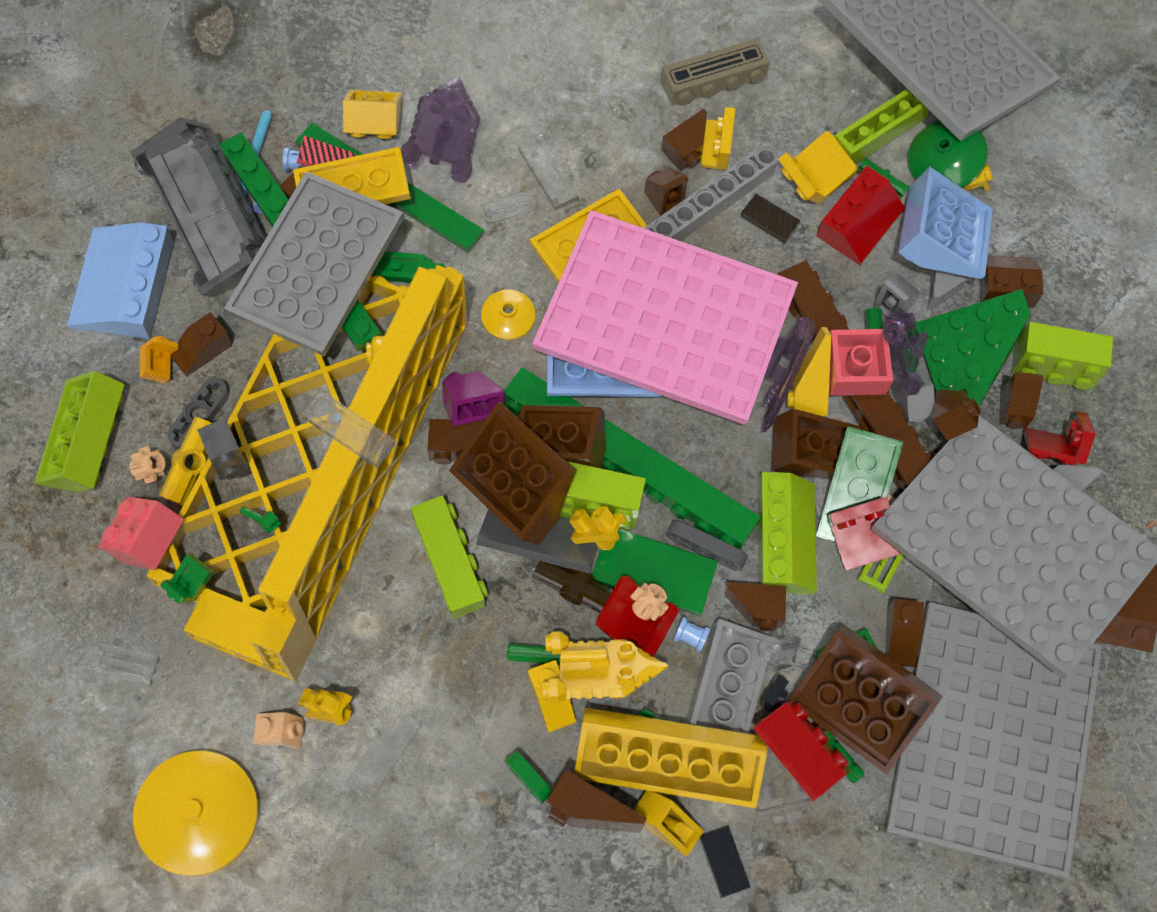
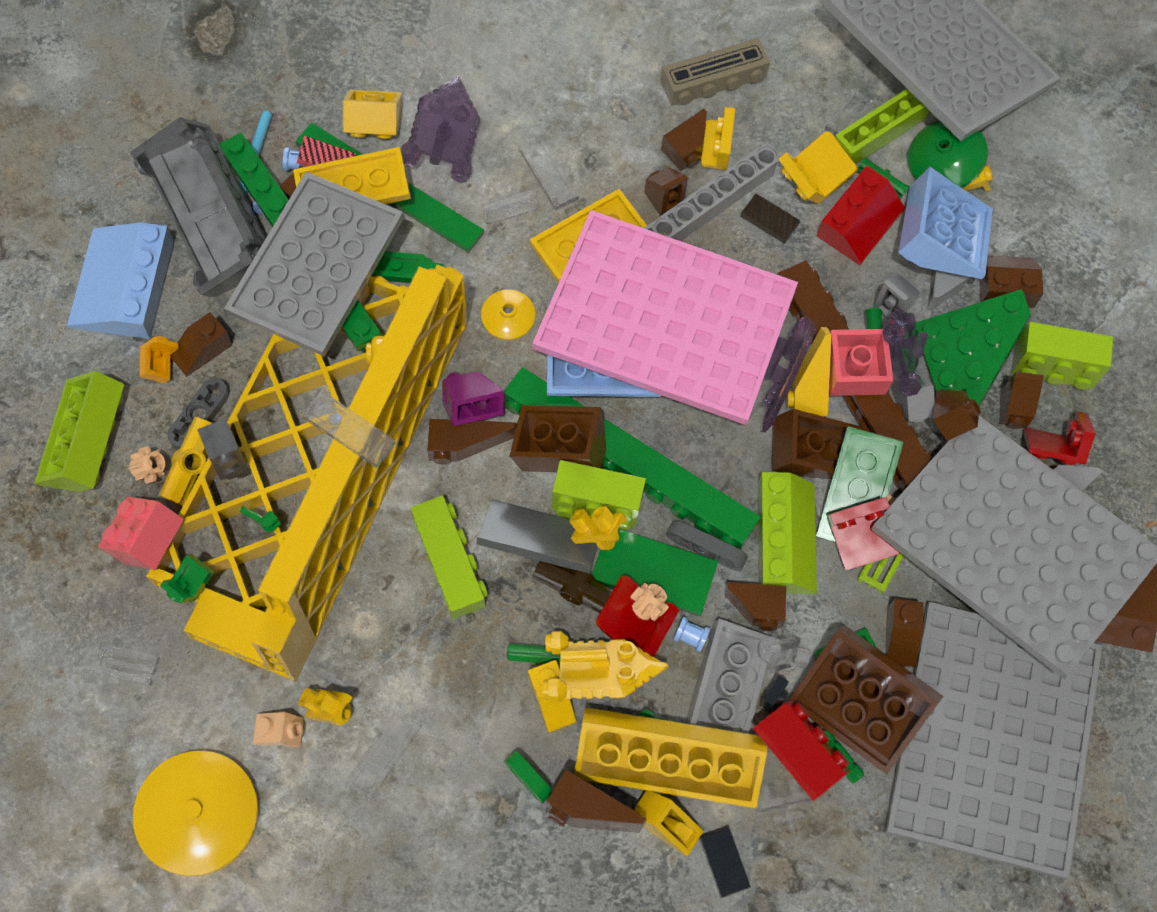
reddish brown slope [449,401,576,545] -> none

